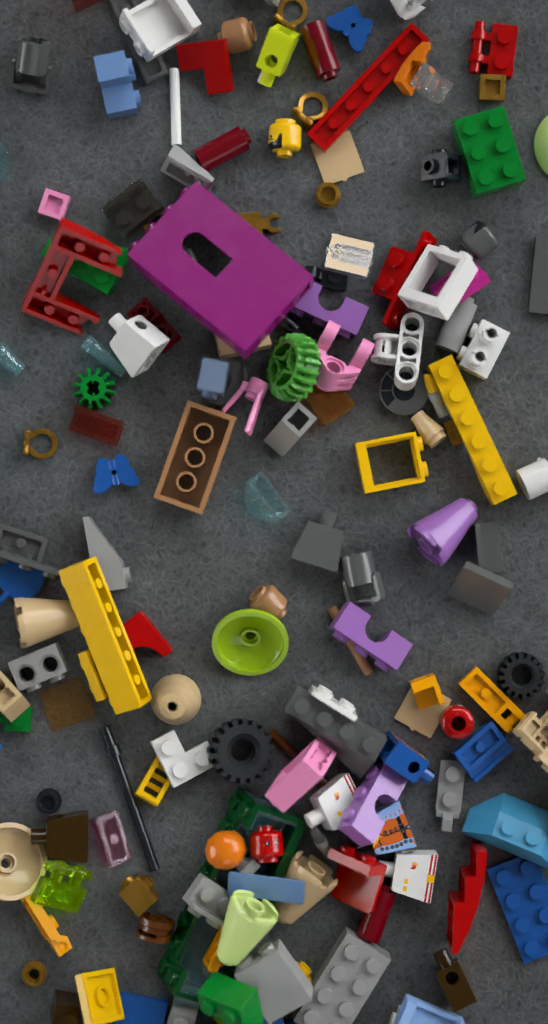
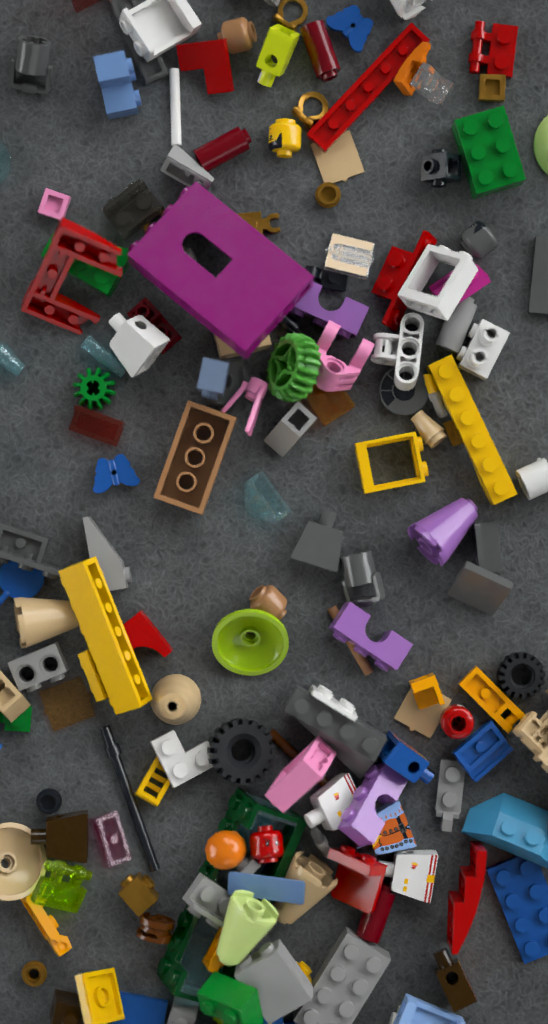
pearl gold piece [23,428,58,459] -> none

